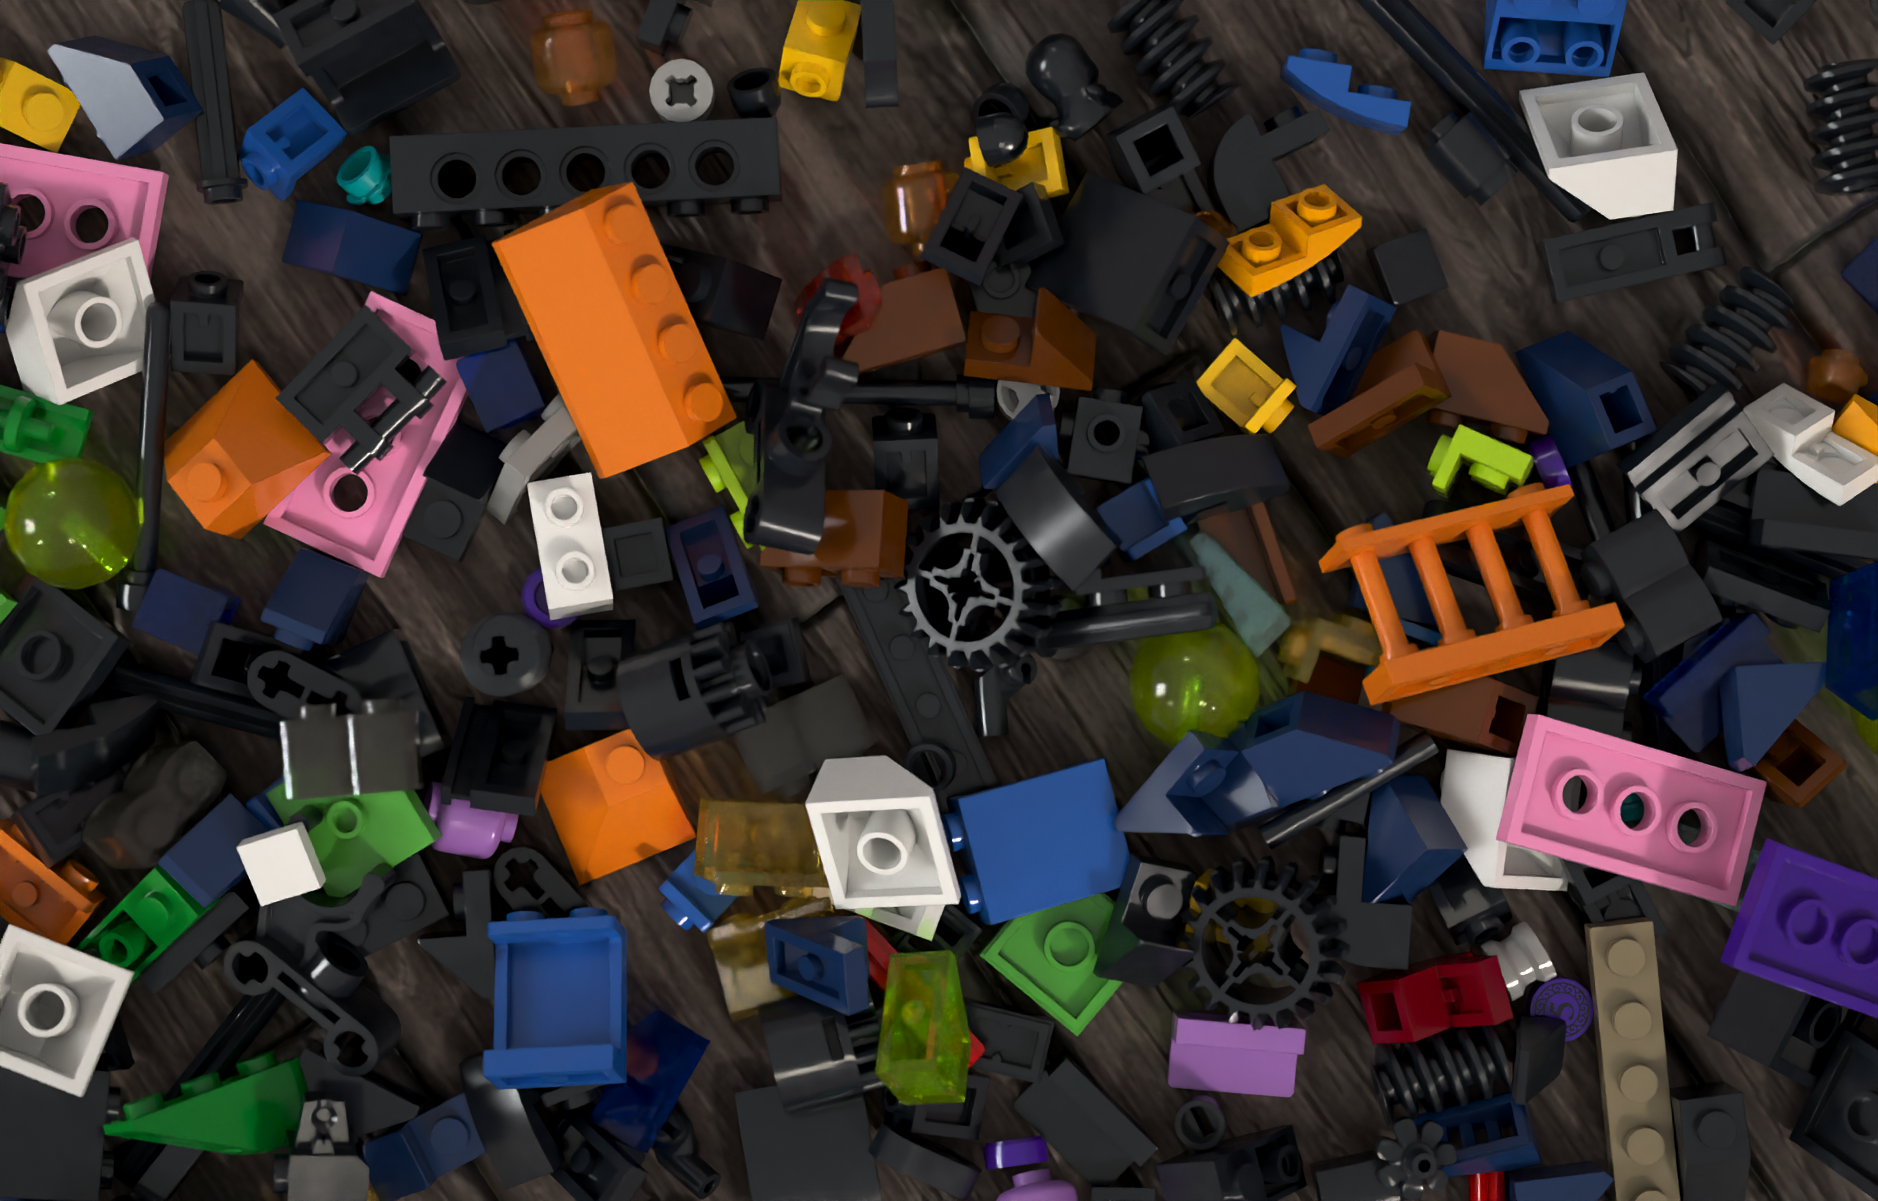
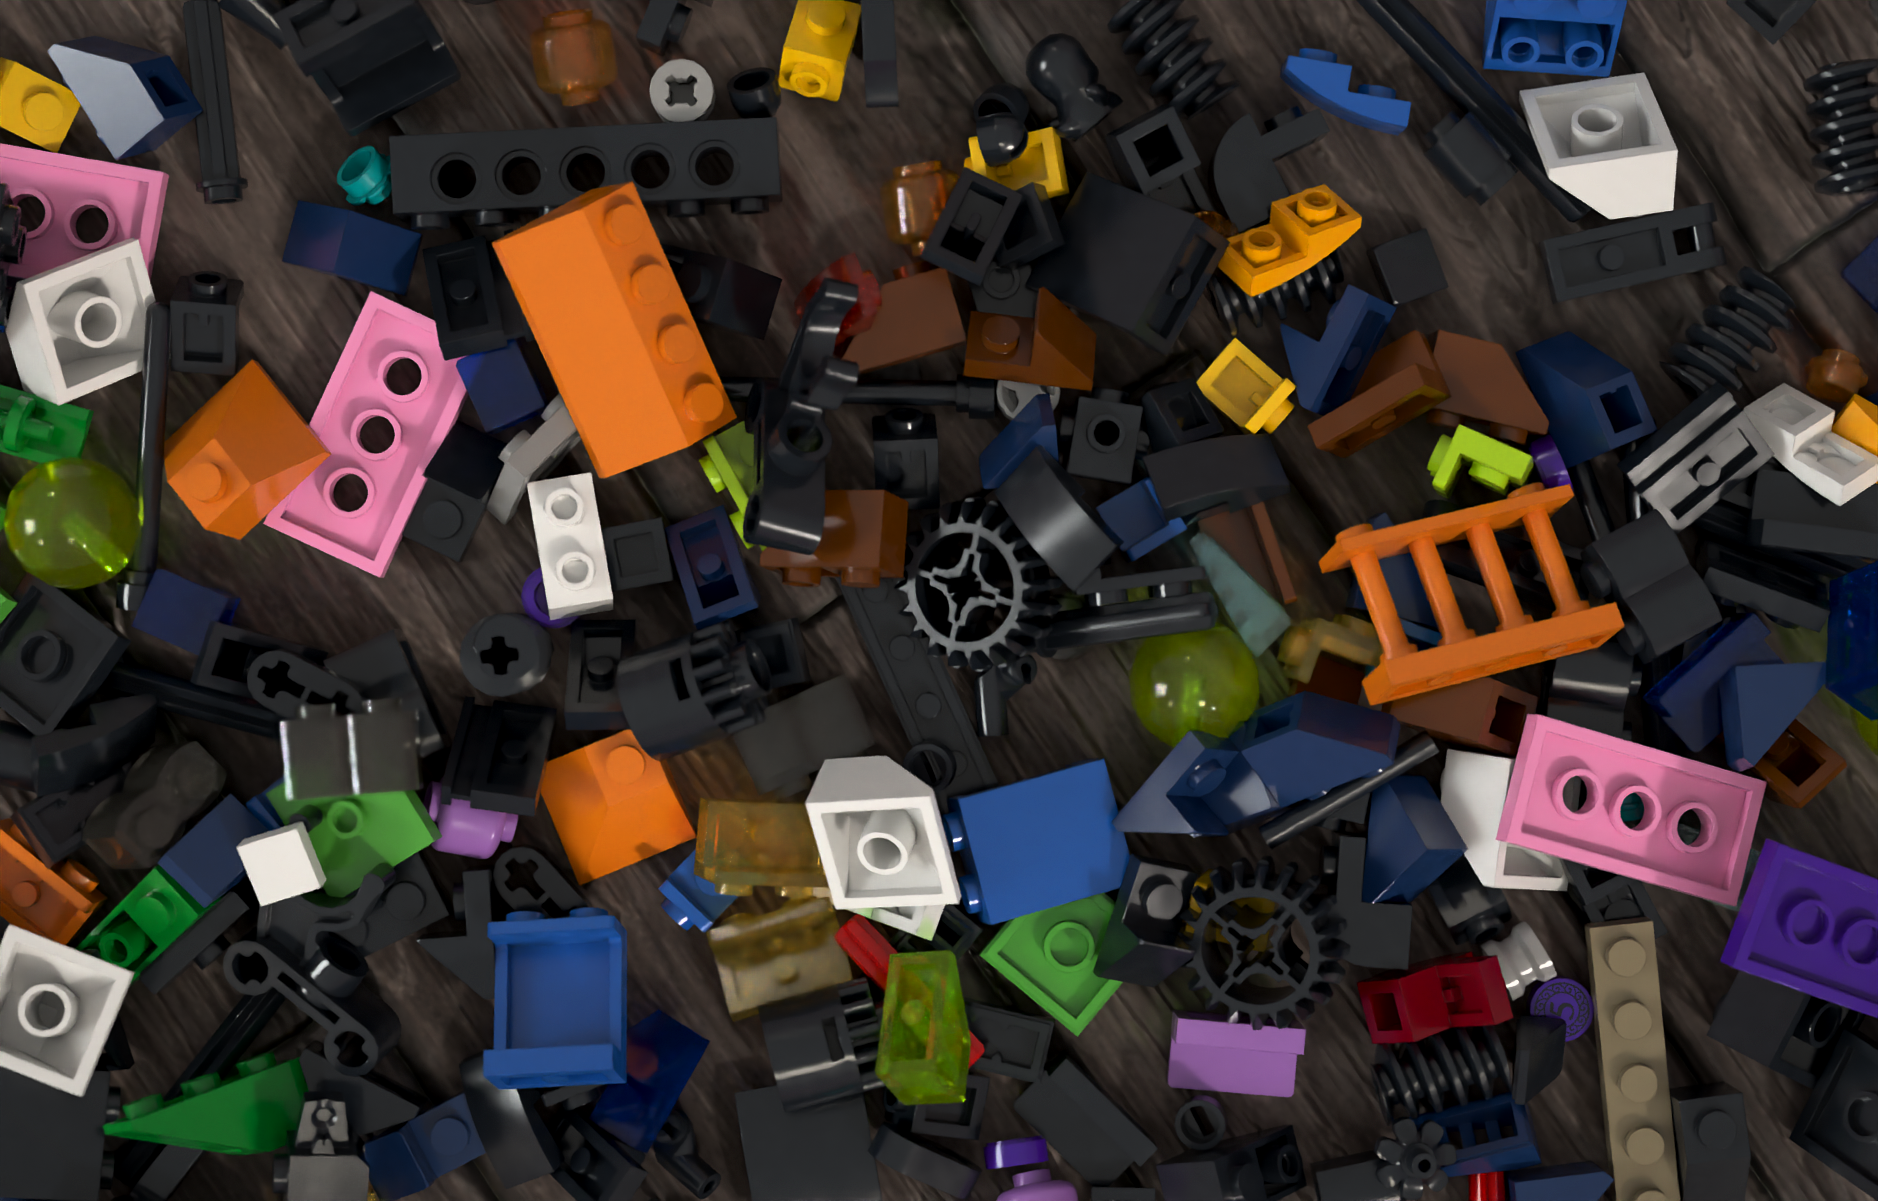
blue bracket [239,87,347,201] -> none
dark blue slope [260,547,370,651] -> none
black plate [275,305,447,475] -> none
dark blue slope [764,916,869,1016] -> none

